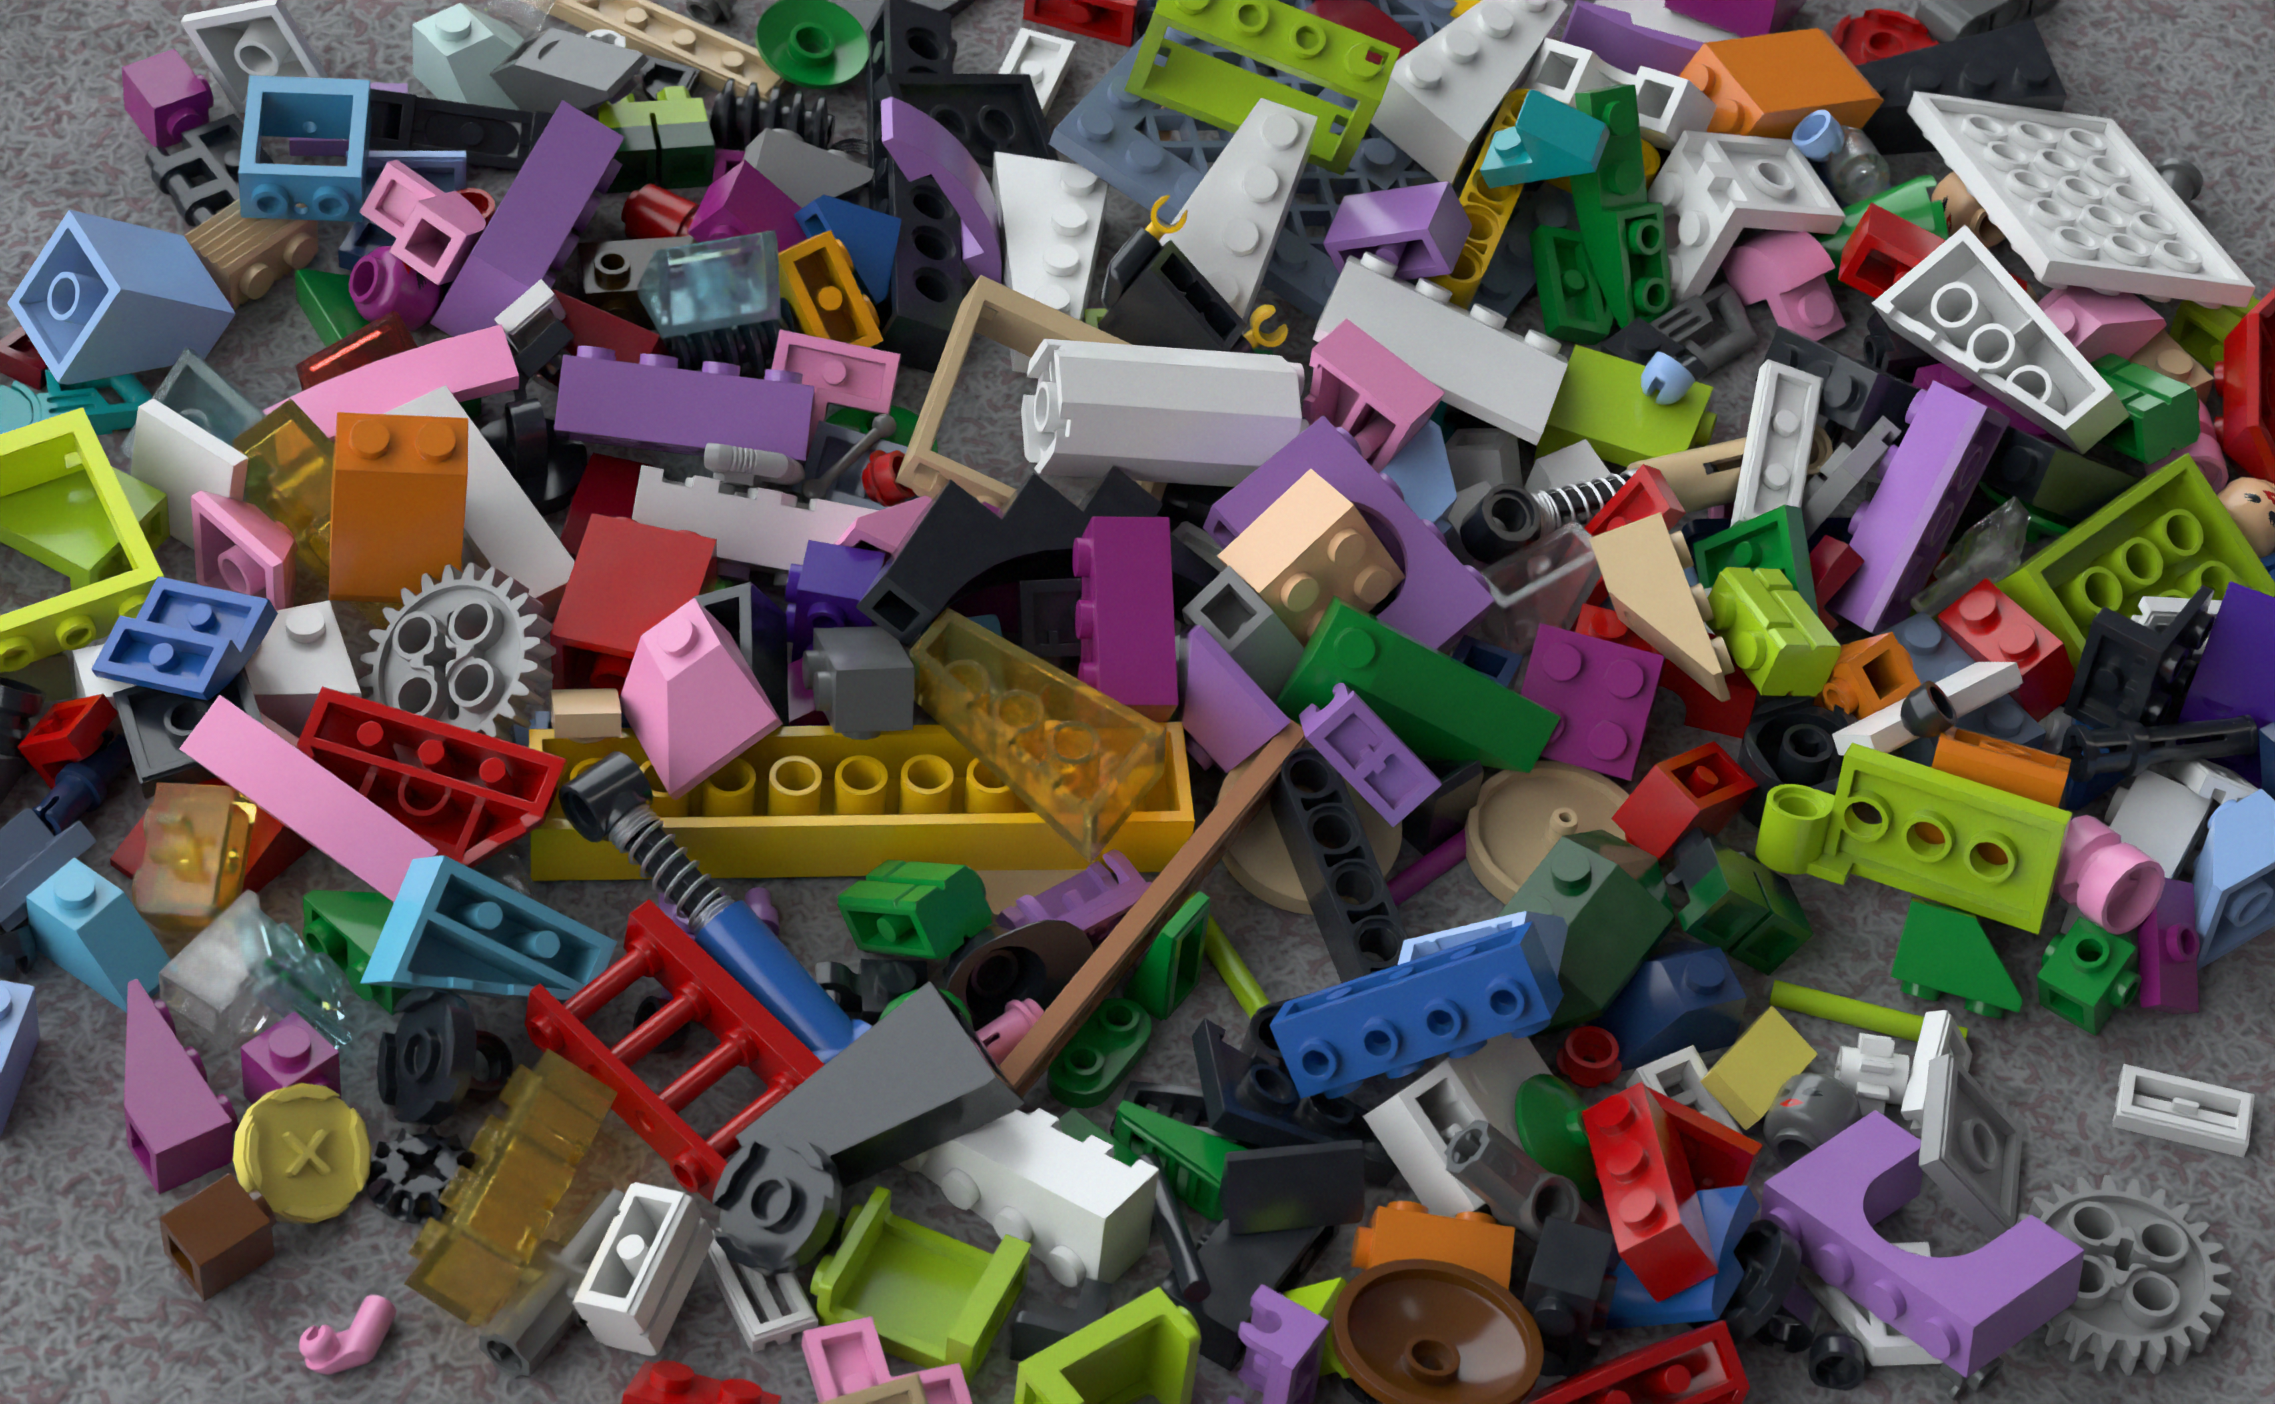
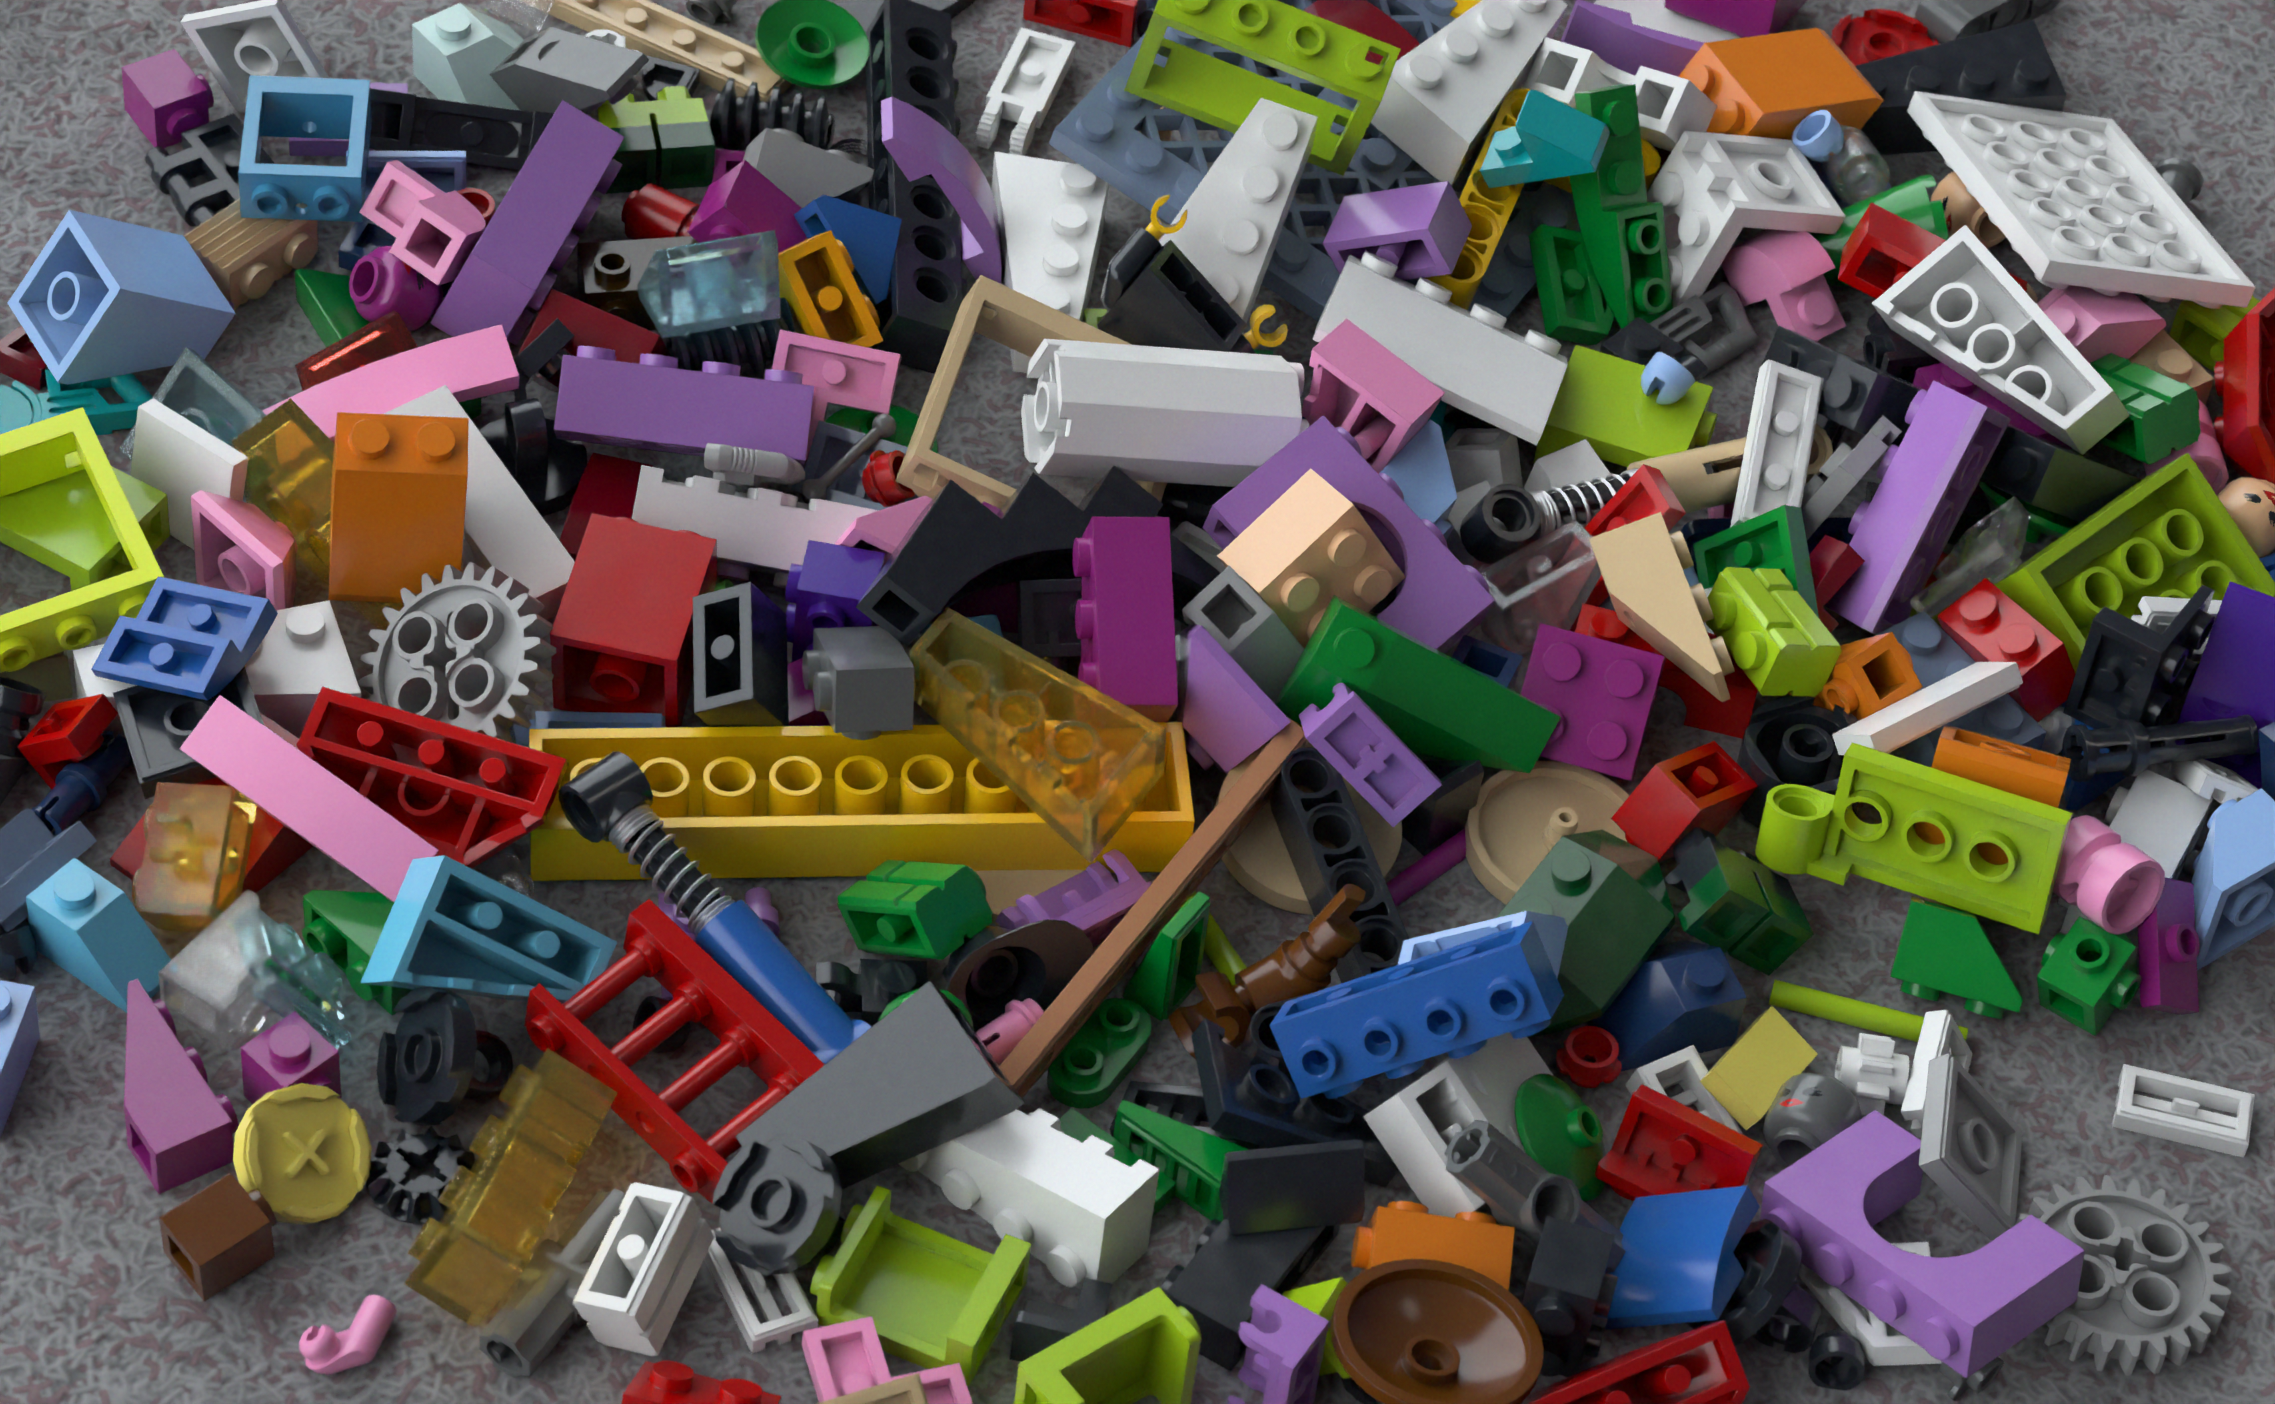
white tile [494,279,566,353] -> none
tan slope [549,688,621,744] -> none
bright pink slope [619,598,782,801] -> none
black wing [873,73,1059,168] -> none
black bar [1135,1153,1211,1303] -> none
red brick [1582,1081,1719,1303] -> none
black hinge [1900,680,1958,738] -> none
none -> reddish brown piece [1168,884,1366,1059]

